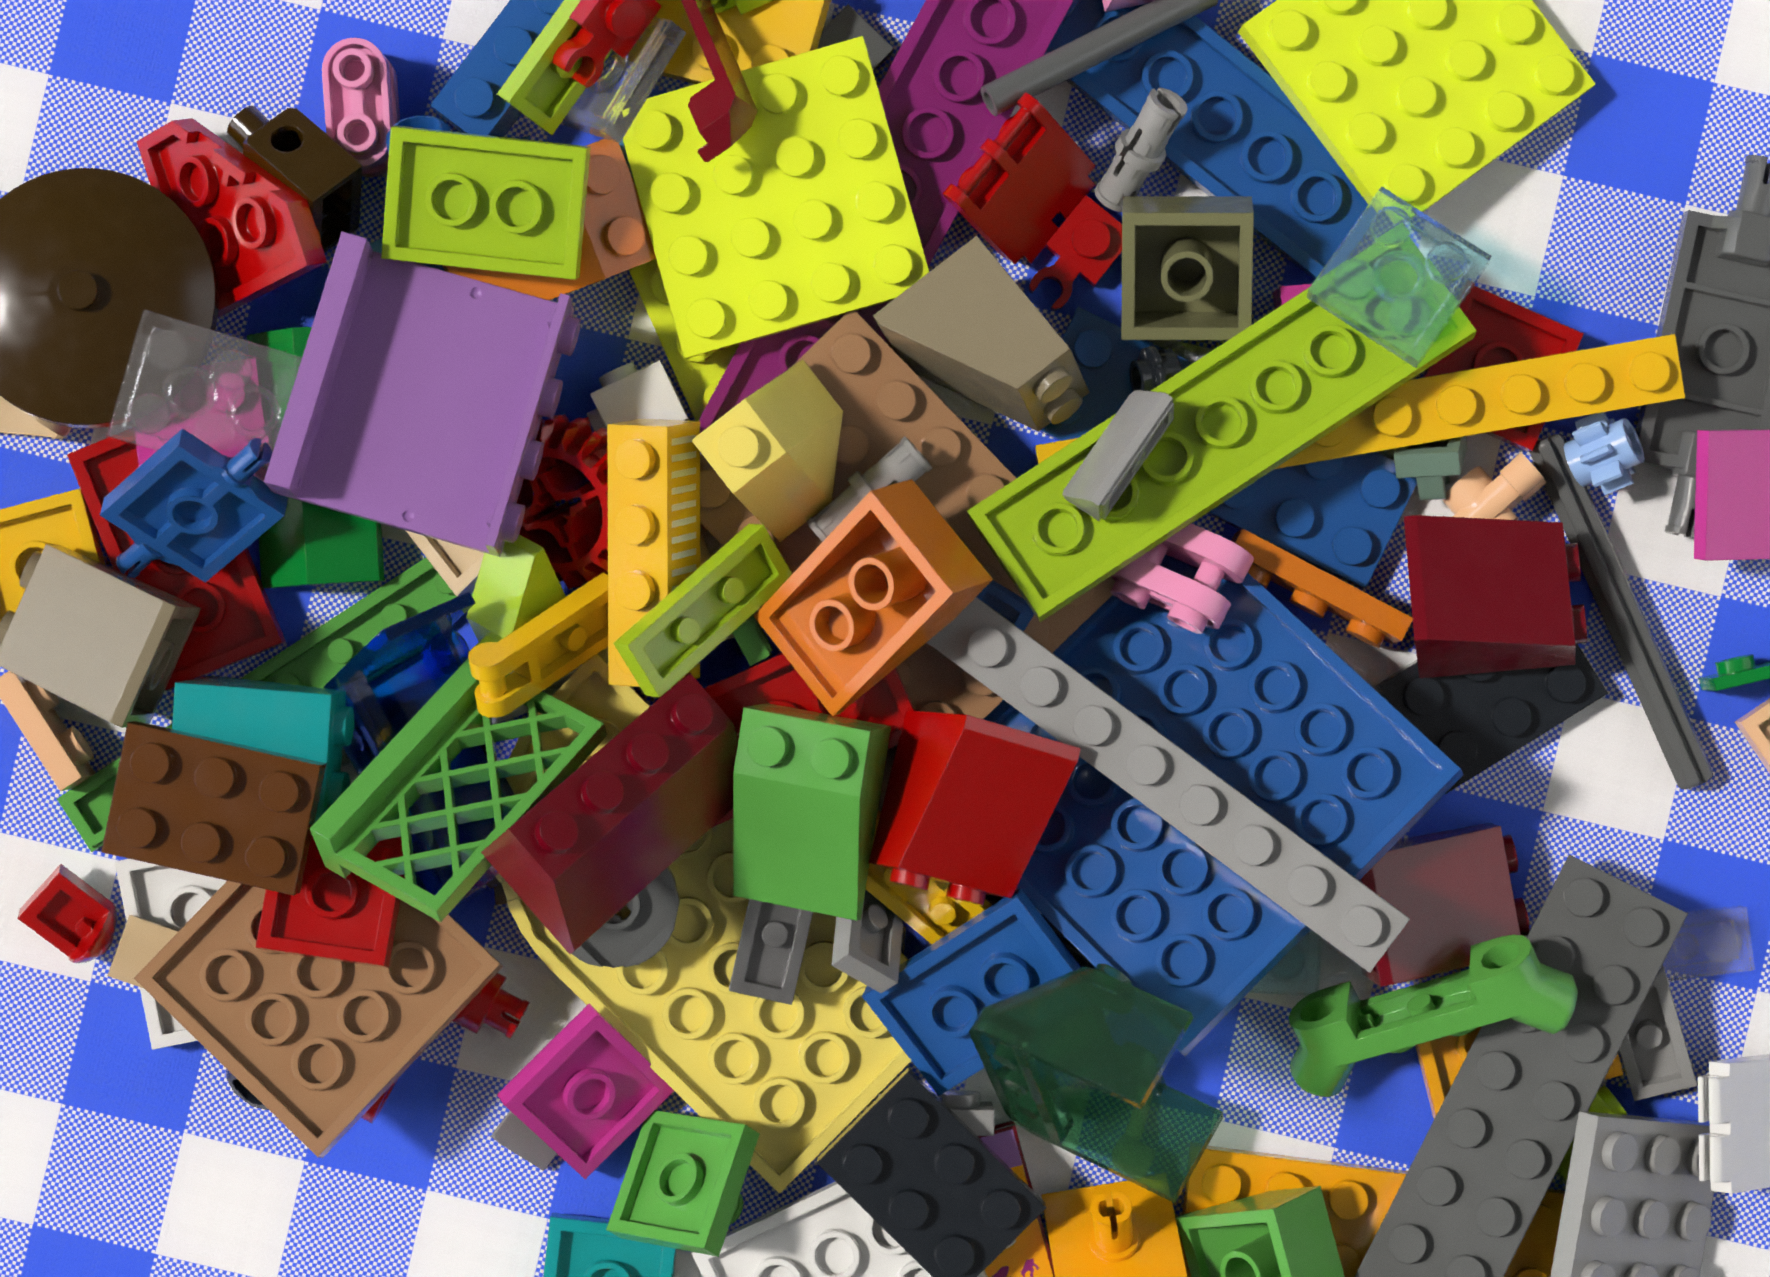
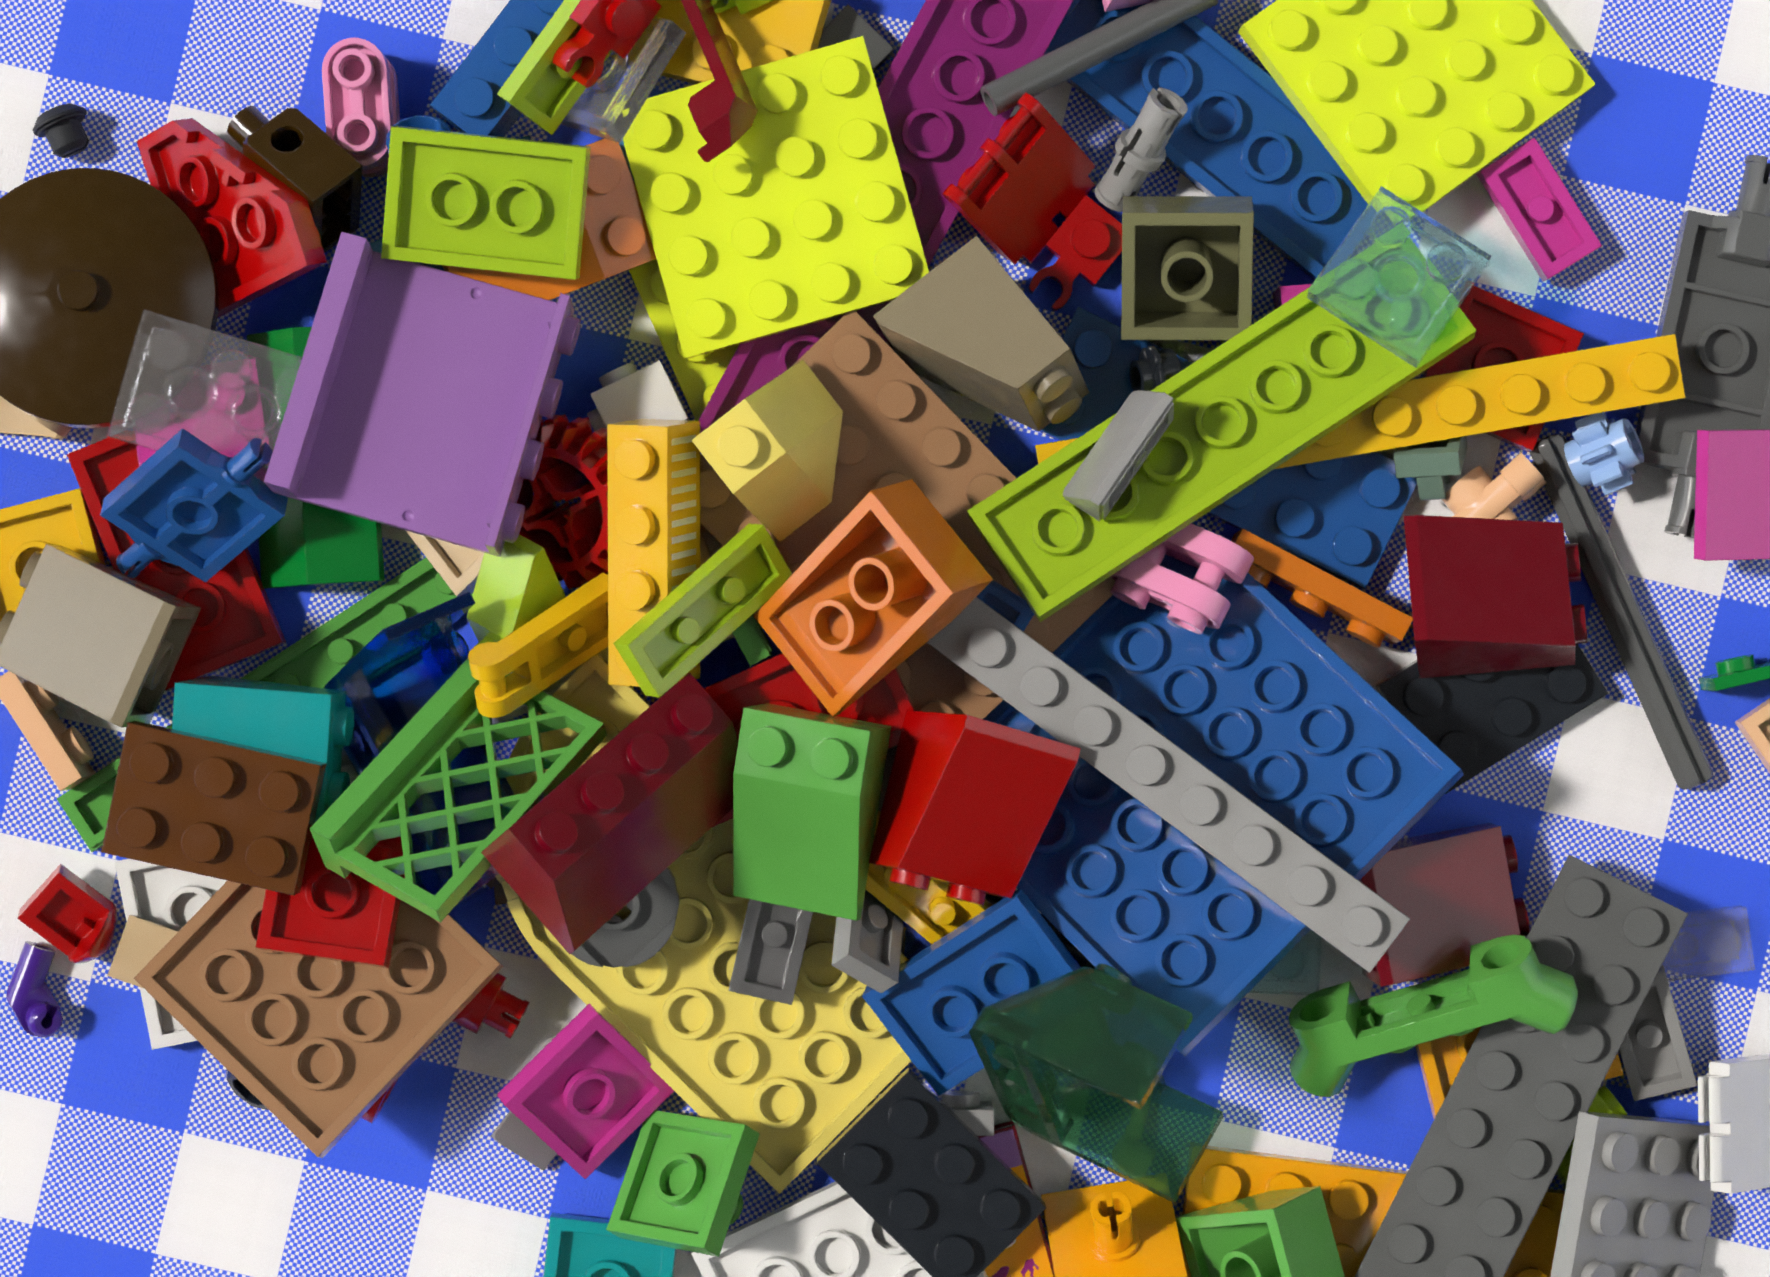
light grey pin [807,436,932,542] -> none
none -> dark purple arm [6,941,63,1038]
none -> black piece [33,103,89,158]
none -> dark pink plate [1476,137,1602,282]

